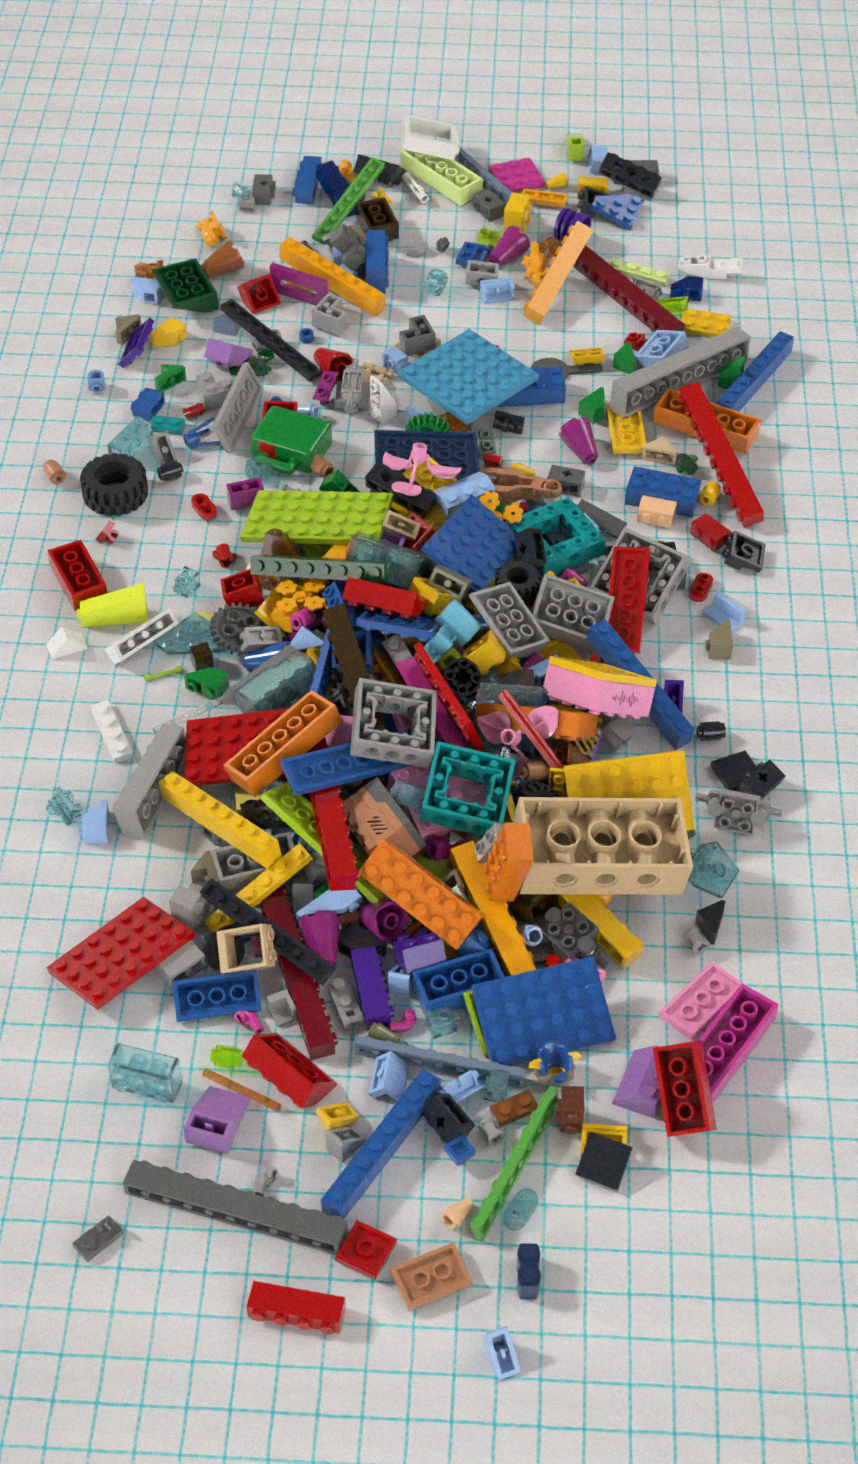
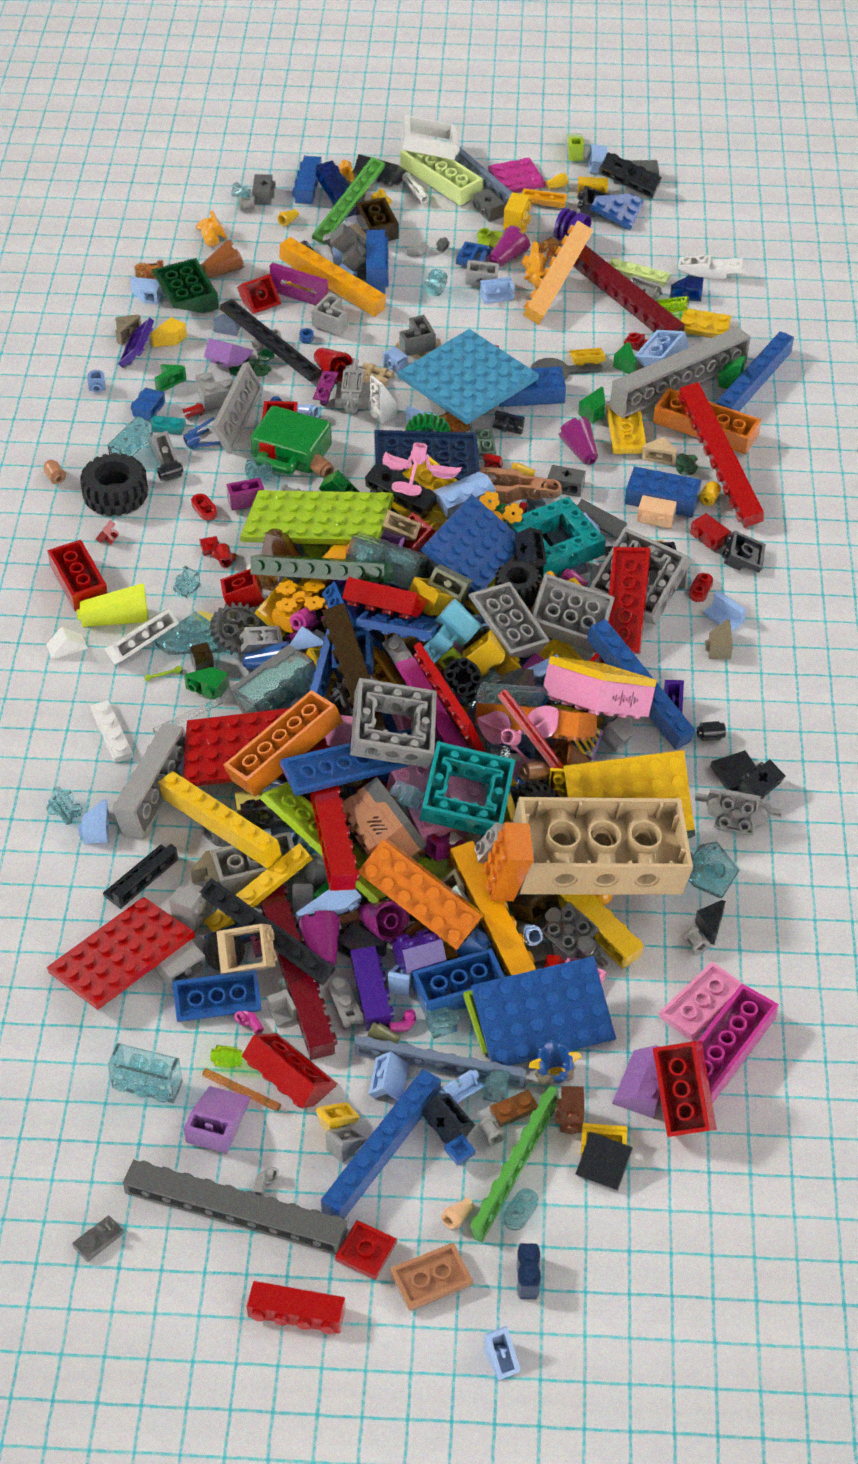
none -> black fence [103,844,178,909]
none -> red plate [199,536,219,556]
none -> yellow cone [277,209,299,226]

